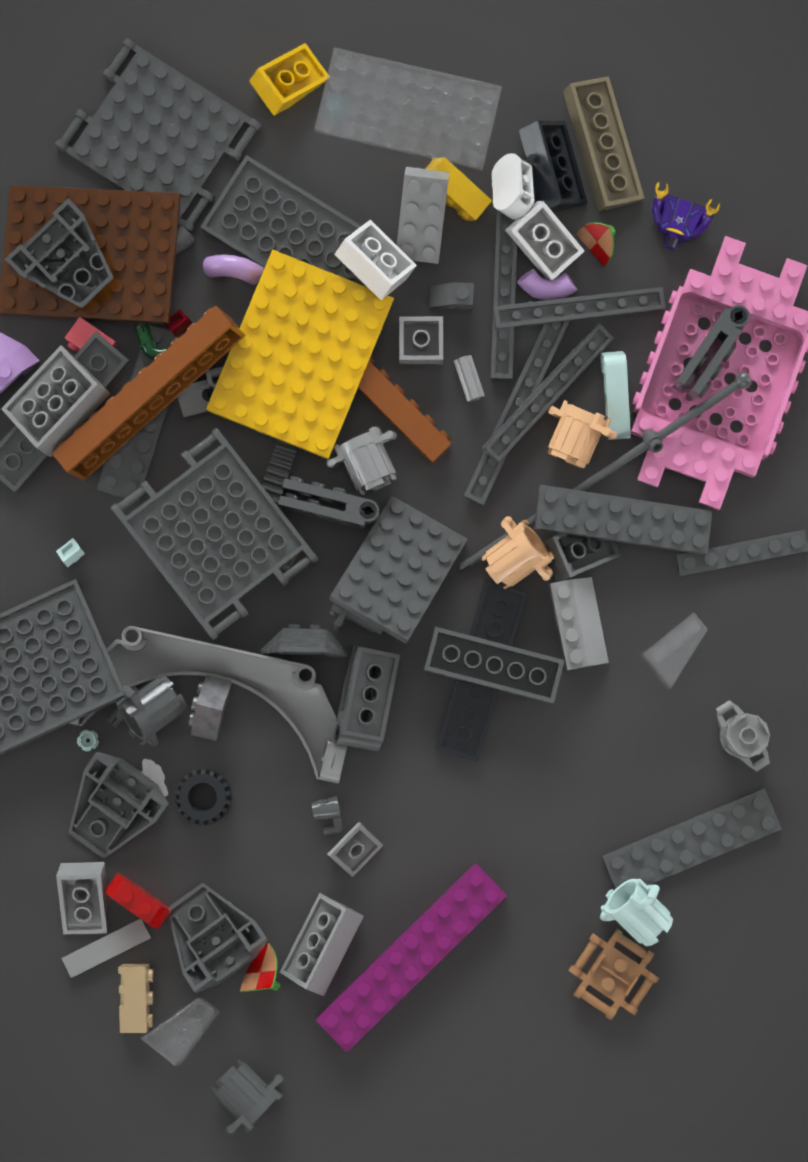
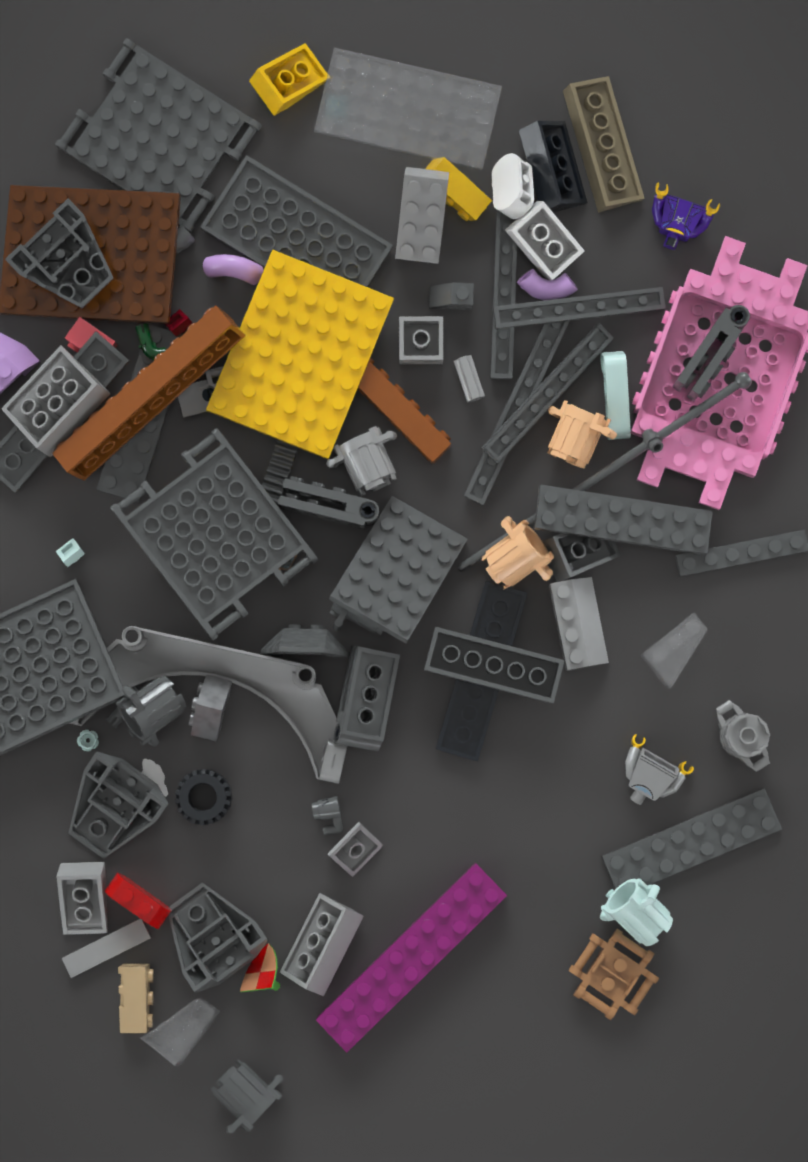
white brick [334,220,417,300] -> none
shield [576,222,616,267] -> none
none -> light grey torso [625,734,694,805]

